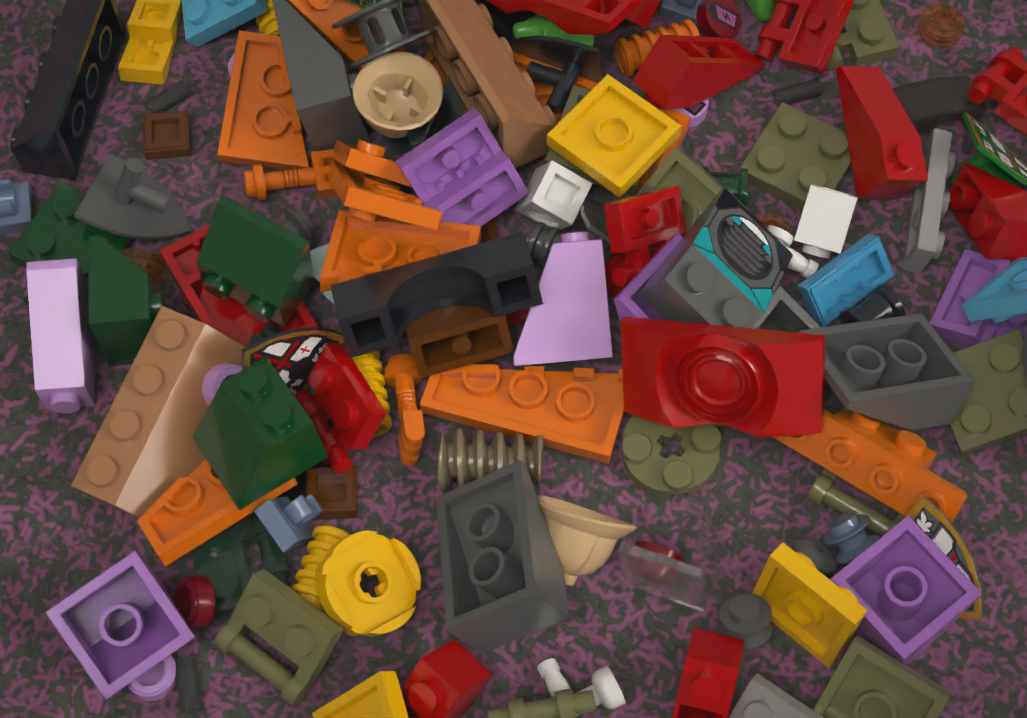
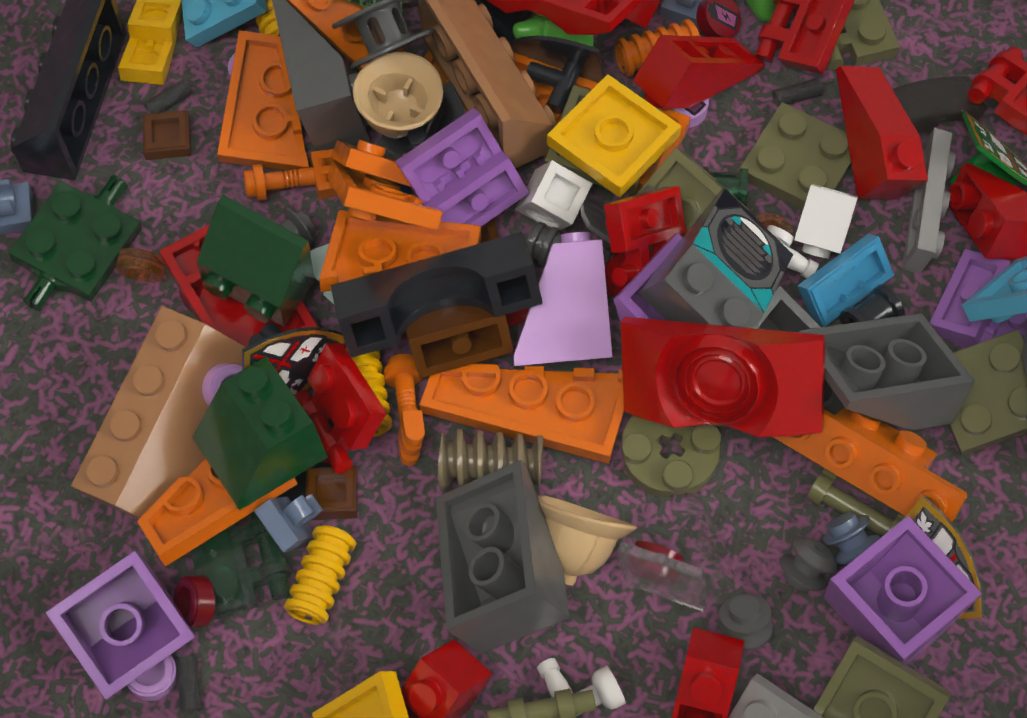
lavender slope [26,258,96,414] -> none
dark grey shield [74,154,192,240] -> none
dark green slope [89,236,166,366] -> none
olive plate [214,569,344,708] -> none
yellow plate [315,530,421,637] -> none
yellow plate [752,542,868,668] -> none
clear orange tile [918,4,965,49] -> none

